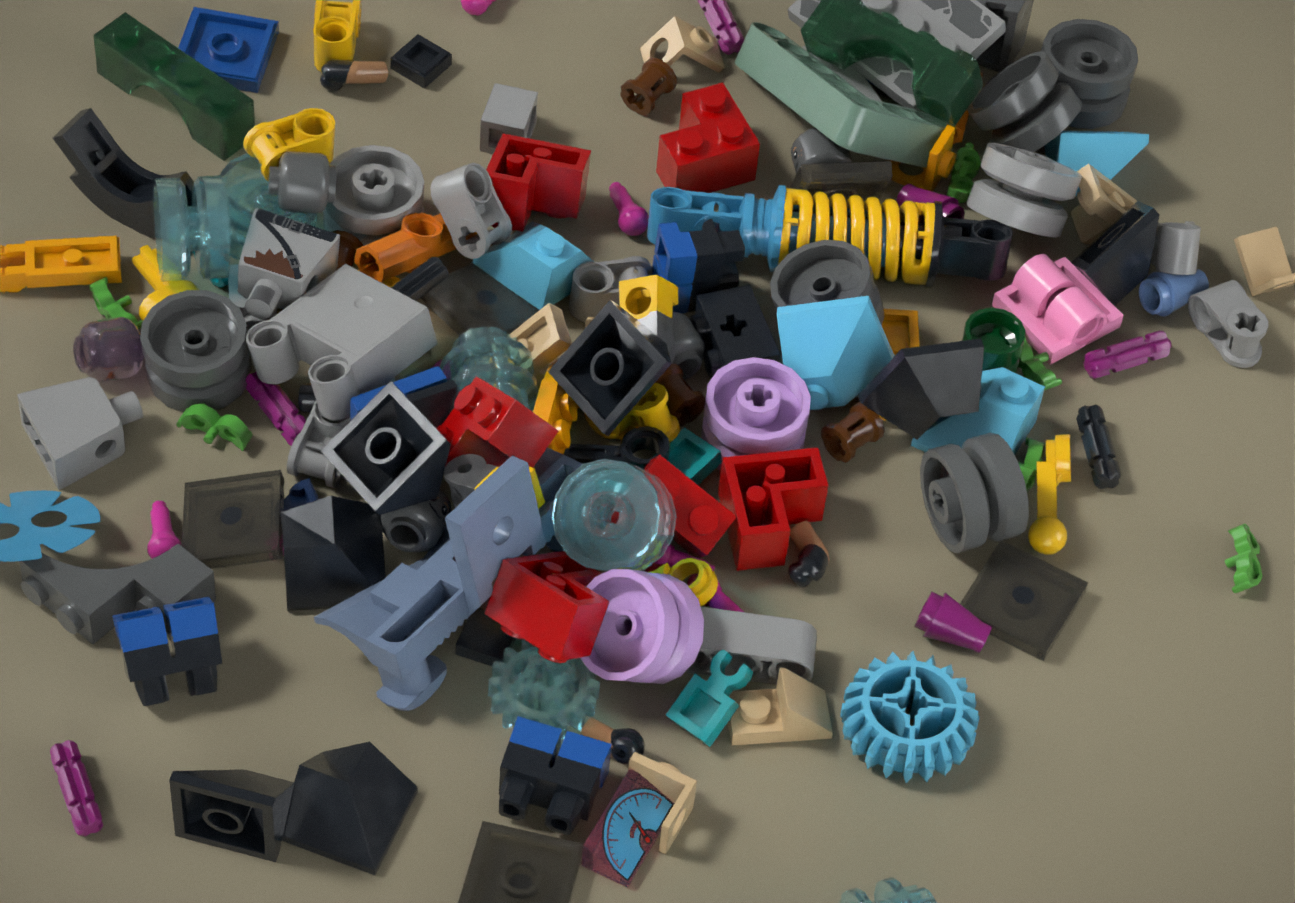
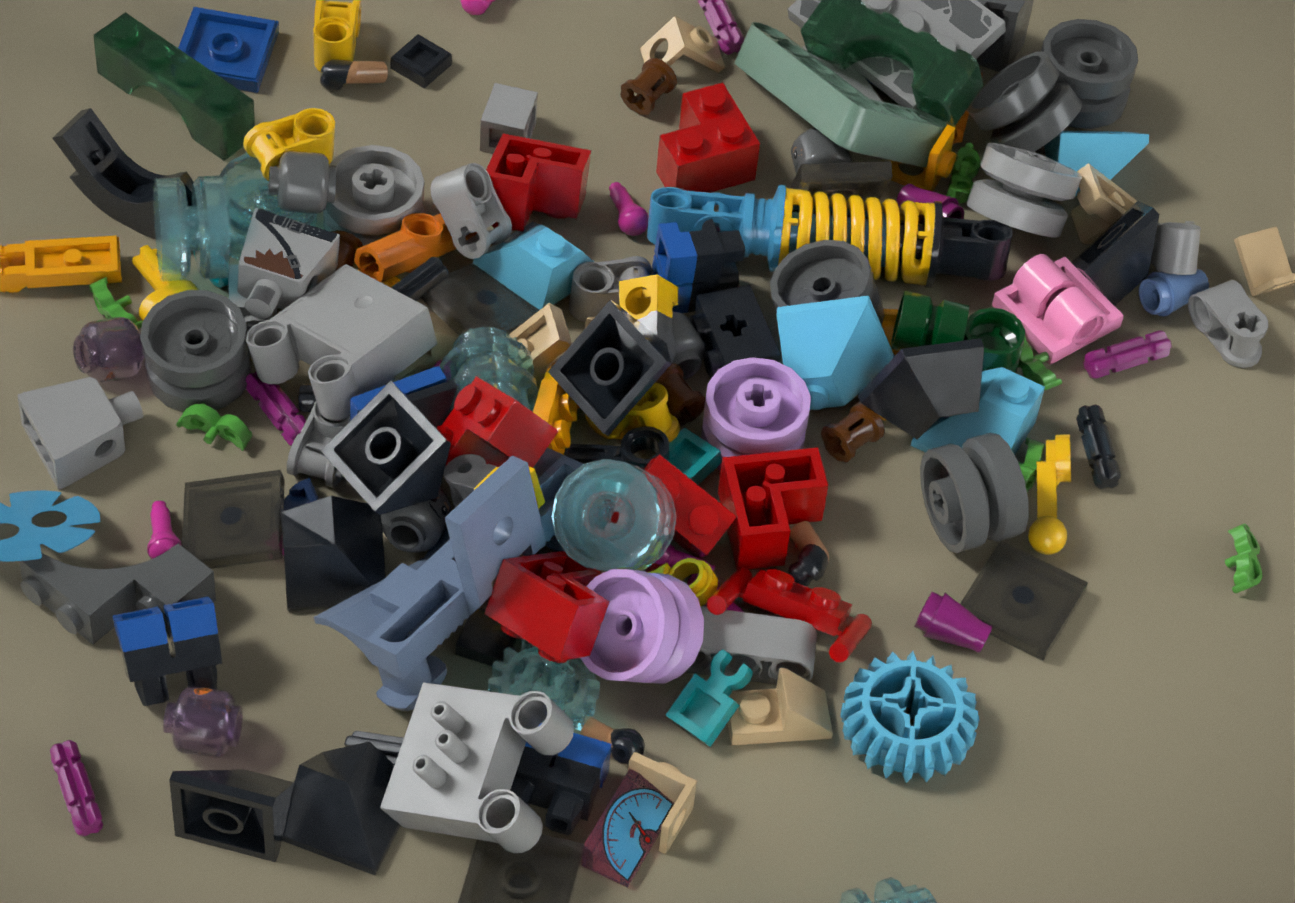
none -> clear purple head [163,686,243,758]
none -> light grey piece [344,682,574,853]
none -> red plate [707,568,872,663]
none -> dark green wheel [890,291,969,351]

